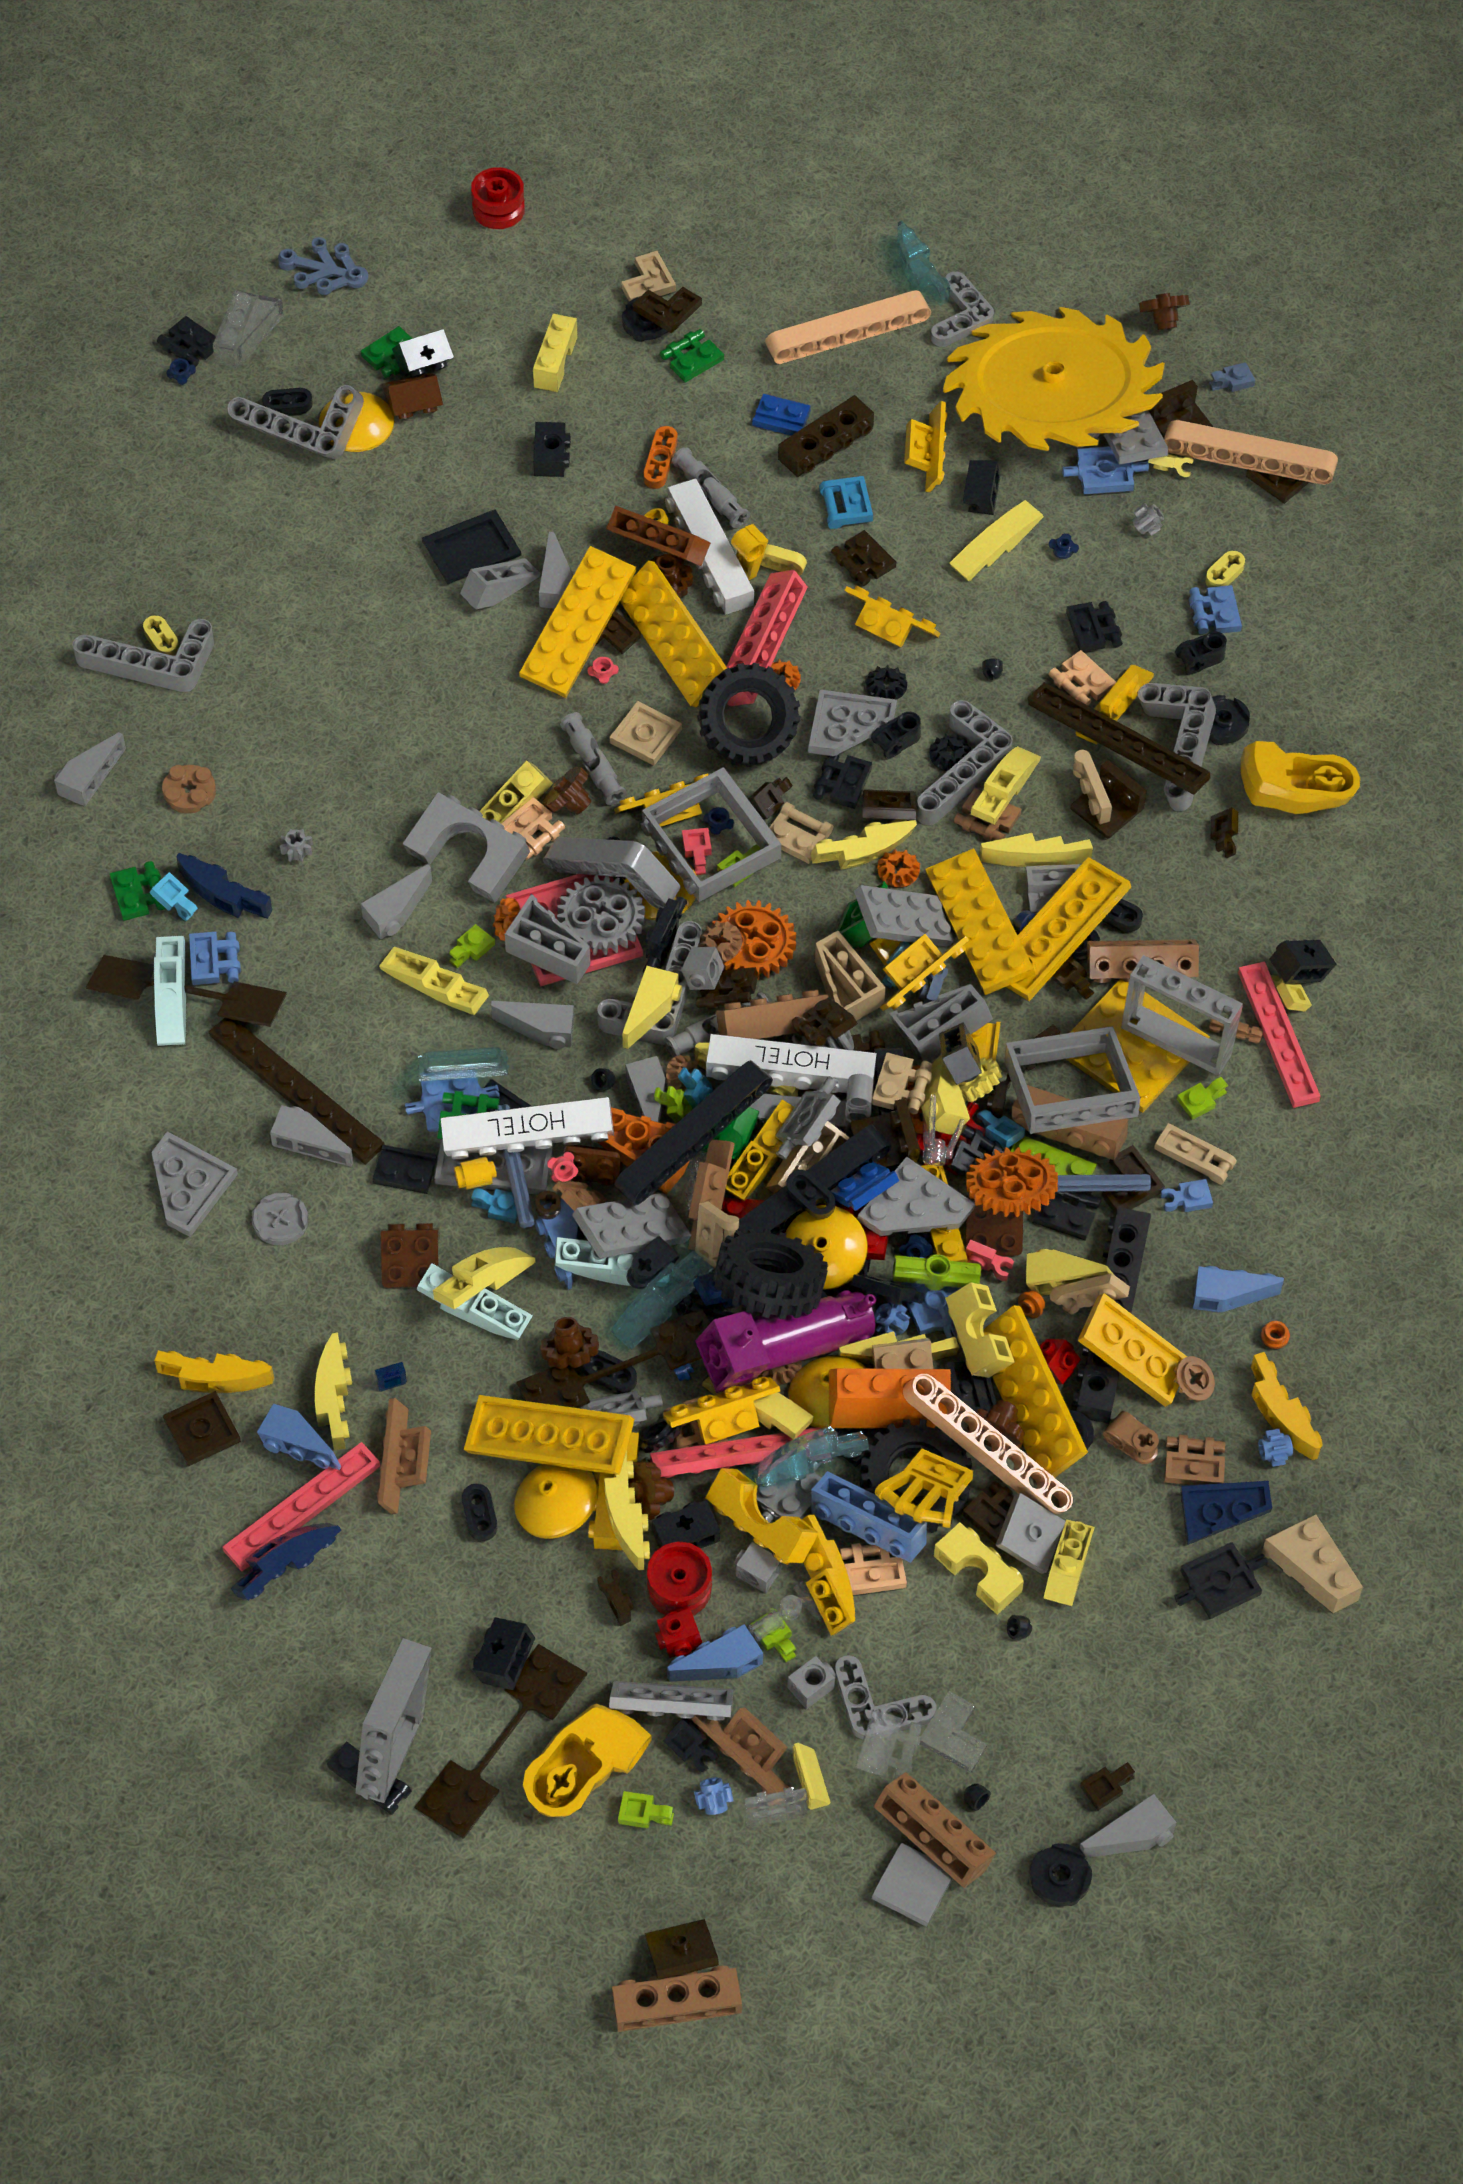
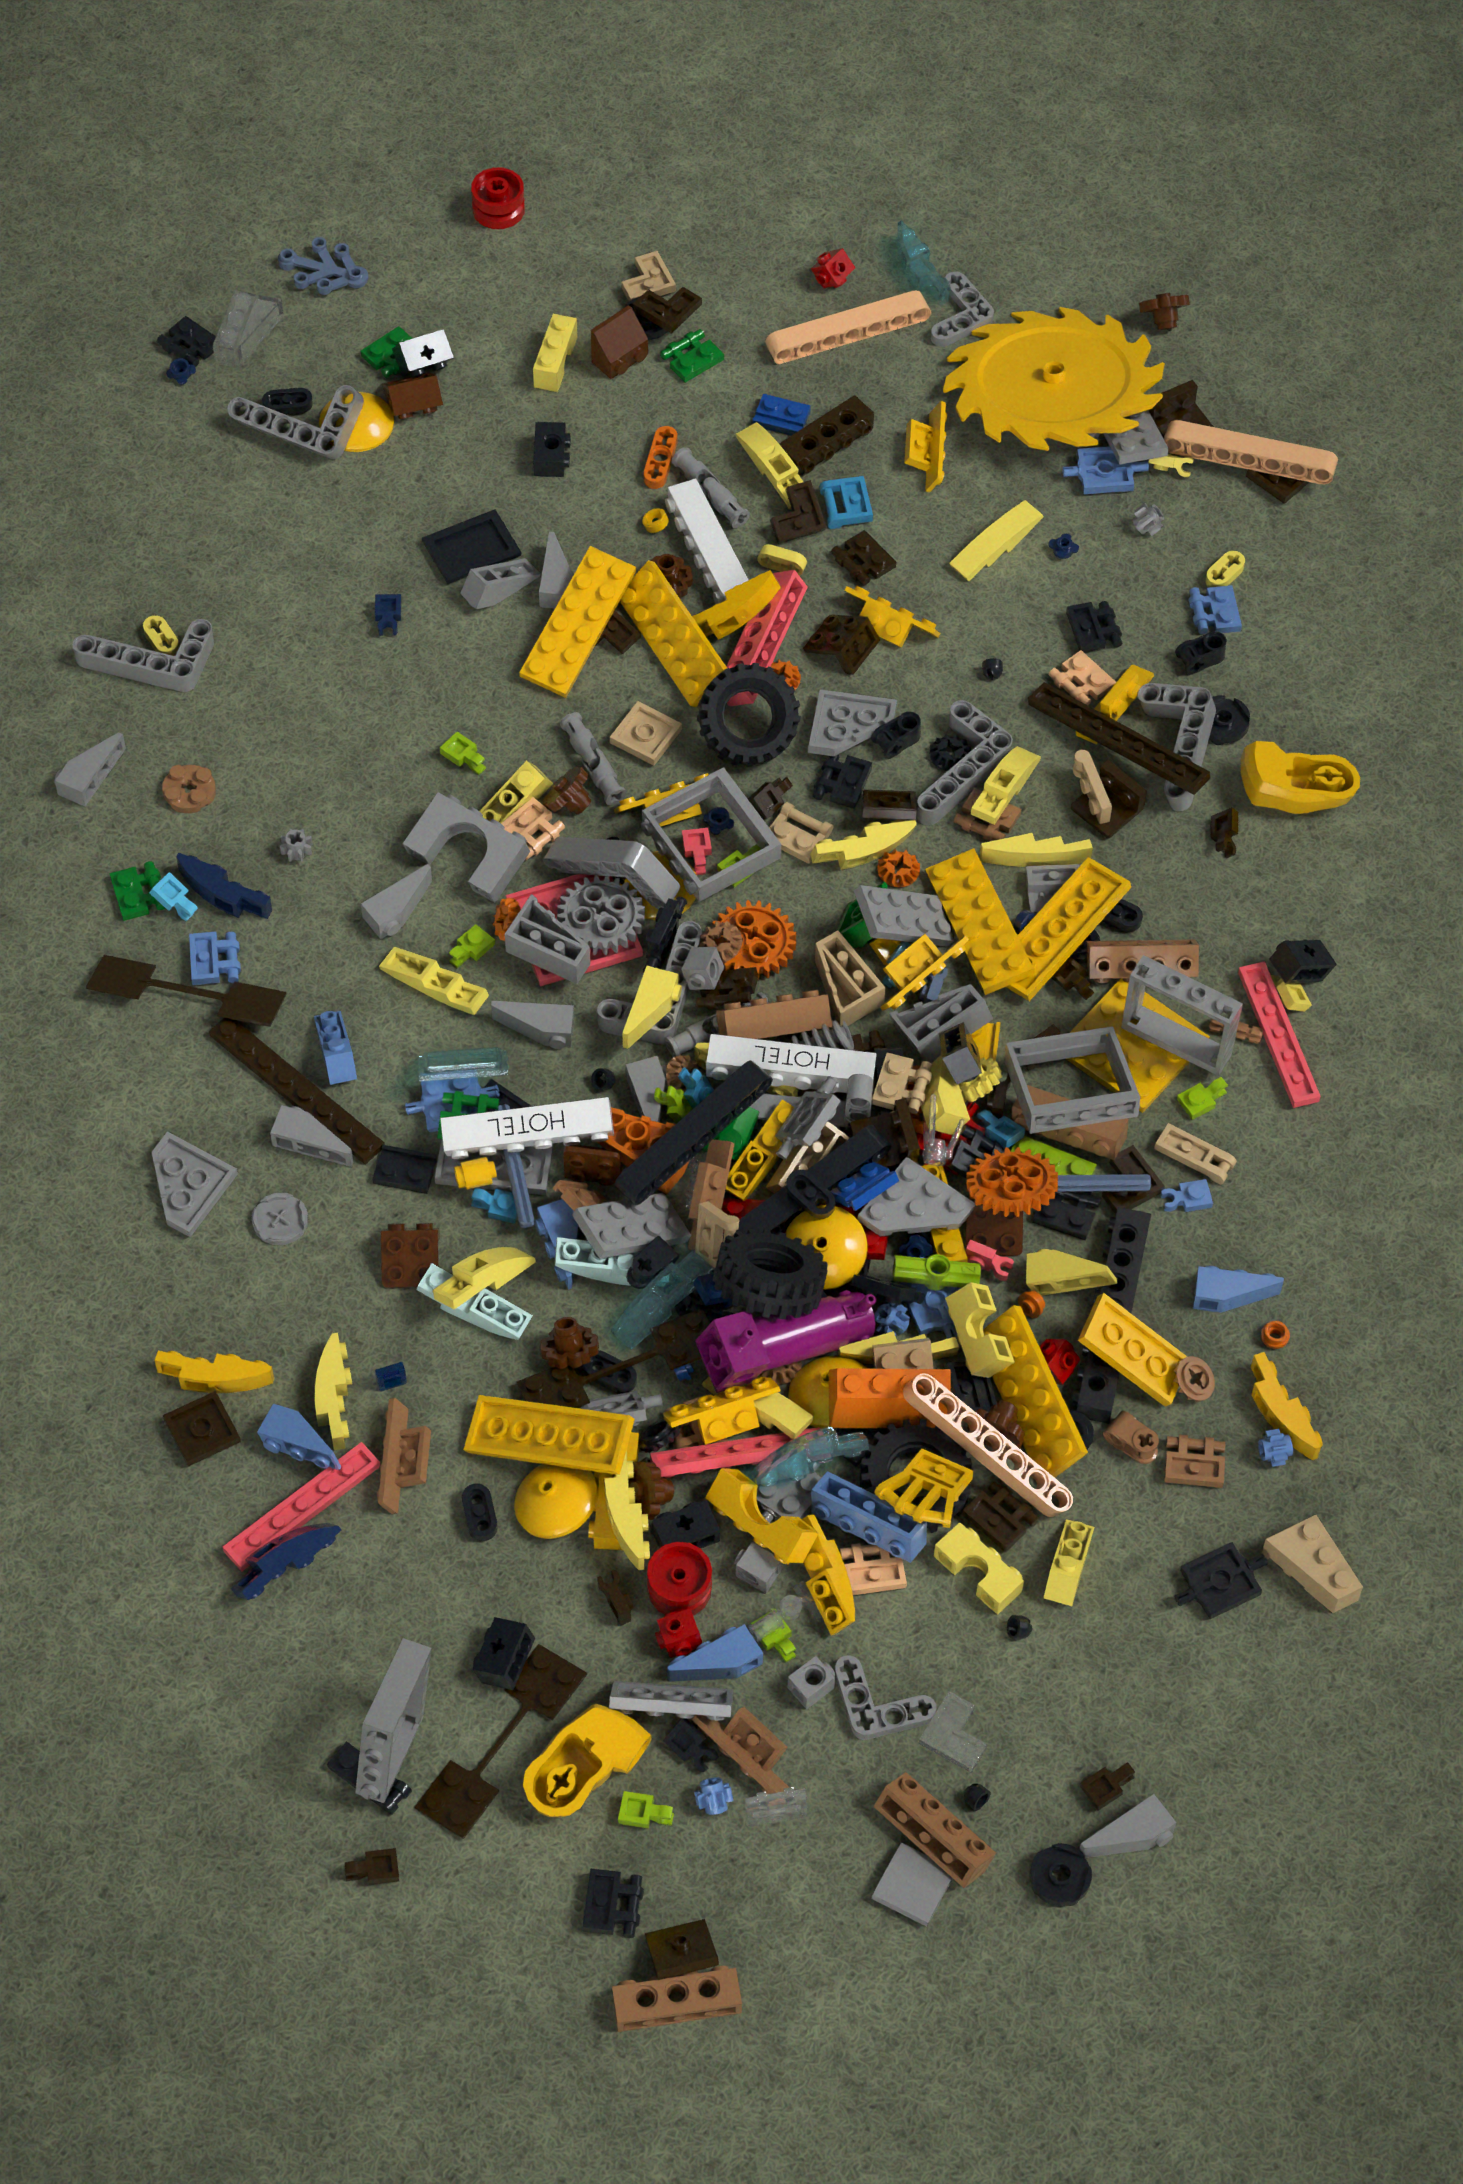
light aqua slope [154,936,186,1046] -> none
dark brown bush [535,1191,561,1220] -> none
coral plate [547,1152,578,1183] -> none
coral plate [588,657,619,684] -> none
dark orange brick [606,505,711,566] -> none
yellow plate [731,524,768,580] -> none
dark brown plate [792,997,858,1046] -> none
light yellow slope [792,1743,831,1810] -> none
clear plate [855,1709,922,1780] -> none
black gear [866,665,908,700] -> none
black hinge [963,460,1000,515] -> none
light grey plate [995,1493,1066,1574] -> none
tan plate [1050,1273,1130,1314] -> none
dark blue wing [1180,1481,1272,1545] -> none
sand blue plate [1209,363,1256,392] -> none
none -> medium blue slope [314,1011,357,1085]
none -> dark brown plate [345,1848,399,1885]
none -> dark blue plate [375,594,402,636]
none -> lime plate [439,732,486,775]
none -> black plate [582,1868,644,1938]
none -> reddish brown slope [591,305,648,379]
none -> yellow slope [692,570,781,640]
none -> light yellow slope [735,422,803,510]
none -> dark brown plate [770,480,827,544]
none -> dark brown bracket [803,615,880,675]
none -> red brick [811,248,855,288]

